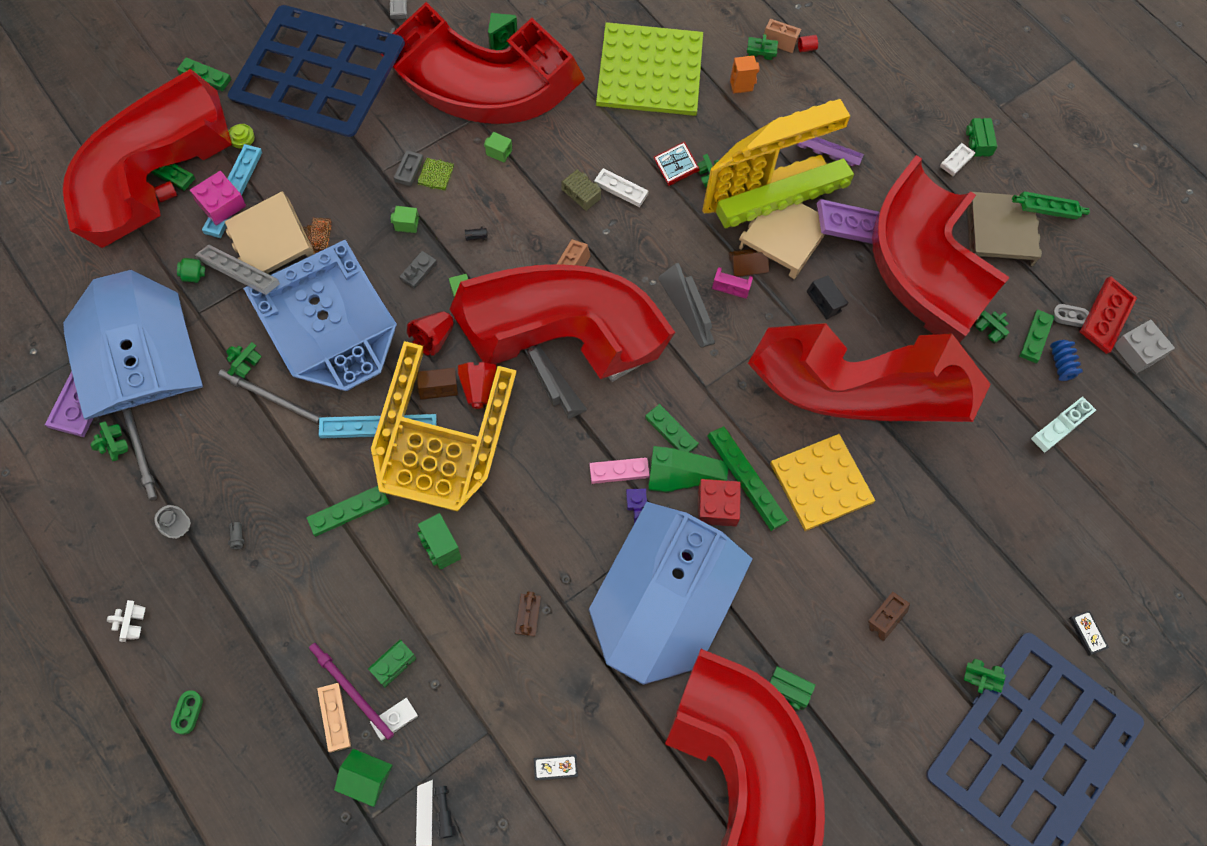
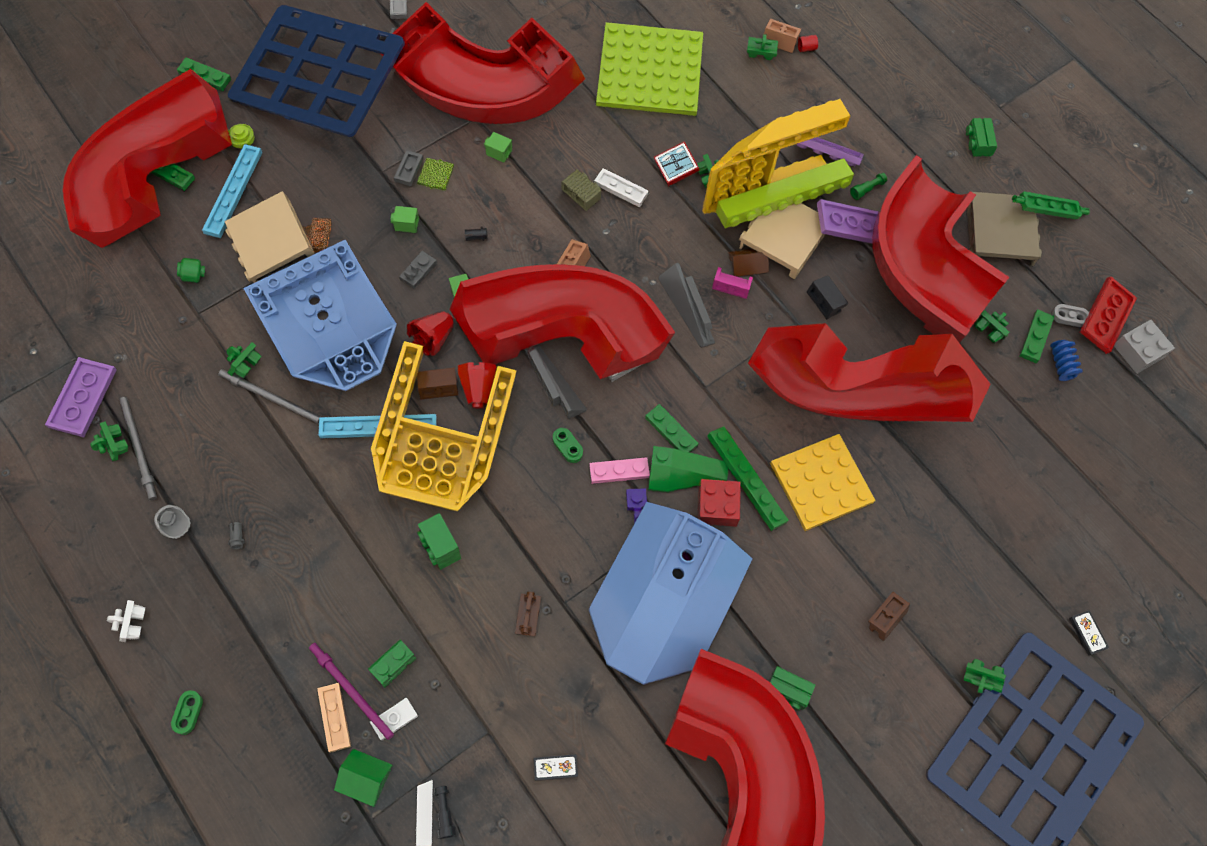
medium blue wedge [63,270,203,420] -> none
red beam [154,181,178,203] -> none
dark pink brick [190,171,246,226] -> none
light grey tile [195,245,280,295] -> none
green plate [306,486,389,537] -> none
green slope [488,13,517,50] -> none
orange brick [730,56,759,94] -> none
white plate [940,143,975,176] -> none
light aqua slope [1031,396,1096,453] -> none
none -> green plate [553,428,583,463]
none -> green piece [850,173,888,200]

